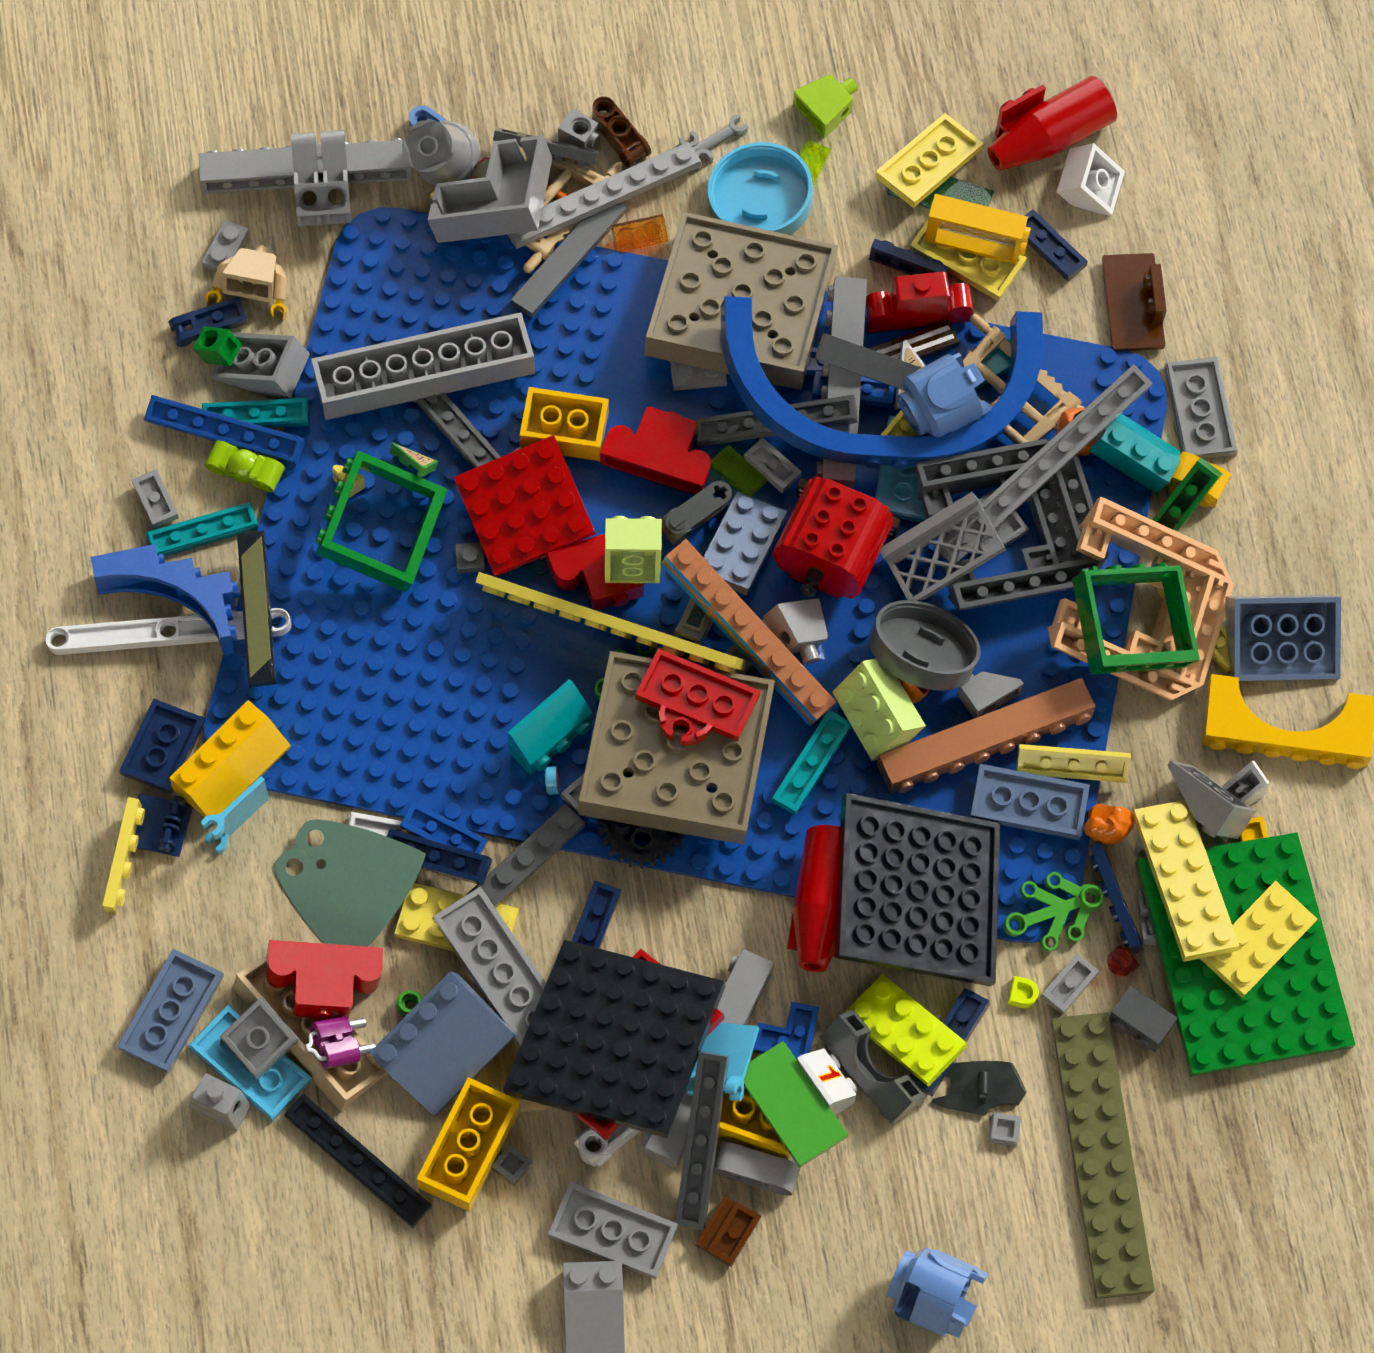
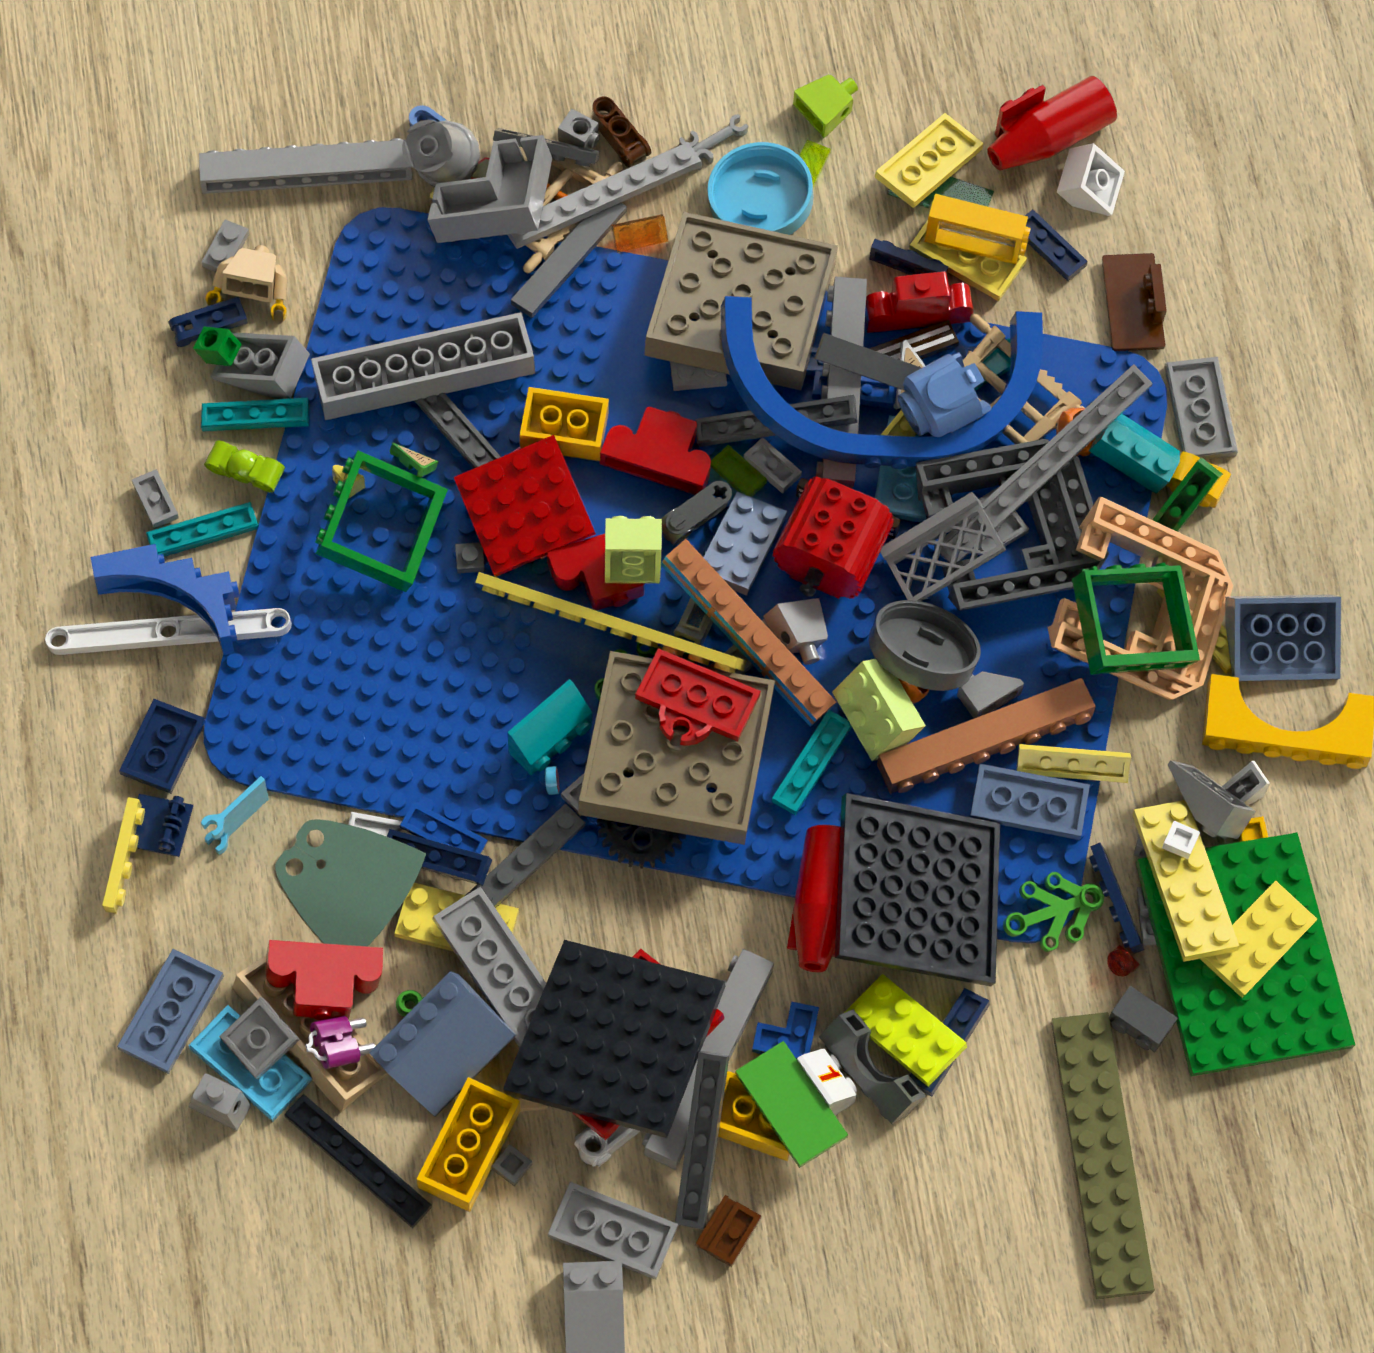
blue tile [144,395,305,466] -> none
yellow slope [169,700,291,817] -> none
olive tile [237,531,277,688] -> none
light grey connector [291,130,351,226] -> none
dark blue plate [572,881,621,949] -> none
medium azure flag [686,1022,759,1101] -> none
light grey beam [713,1142,801,1196] -> none
medium blue piece [886,1248,988,1338] -> none
pearl dark grey shield [932,1061,1027,1116] -> none
light grey tile [988,1112,1021,1147] -> none
neon yellow tile [1007,976,1039,1009] -> none
light grey plate [1041,953,1099,1015] -> none
orange hair [1083,803,1134,846] -> none
none -> white plate [1162,821,1200,859]

